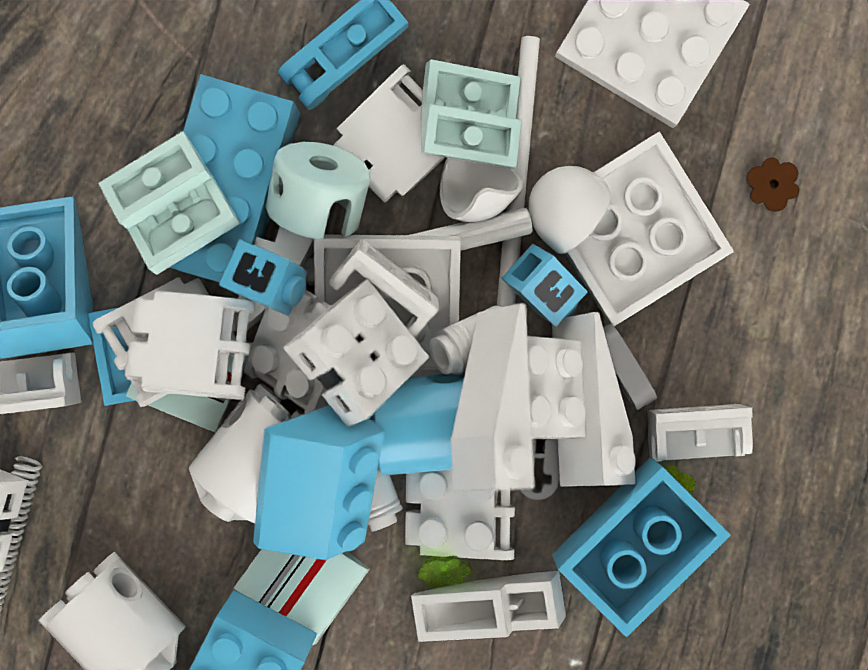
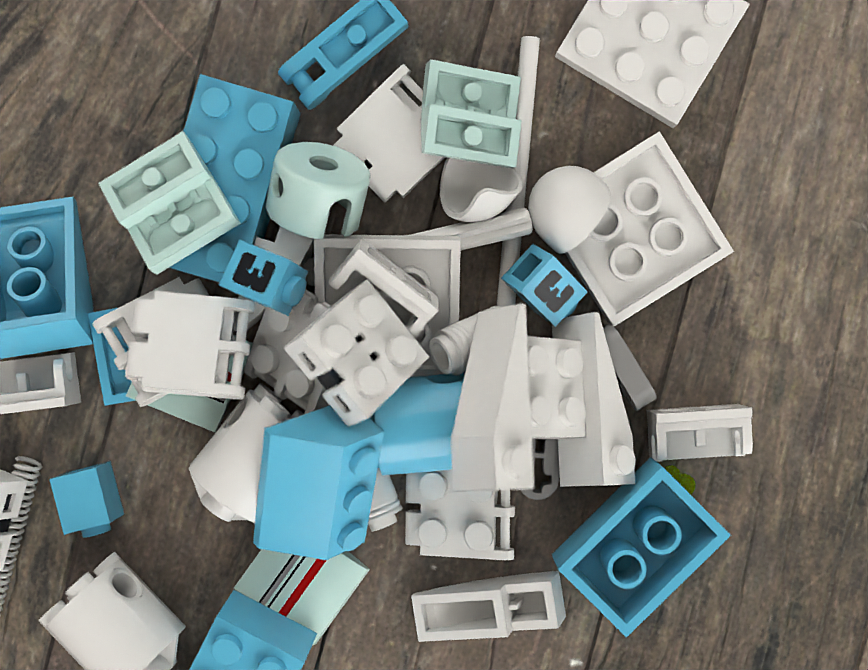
clear neon green plant [417,556,472,587] -> none
reddish brown plant [746,157,799,212] -> none
none -> medium azure brick [49,461,124,538]

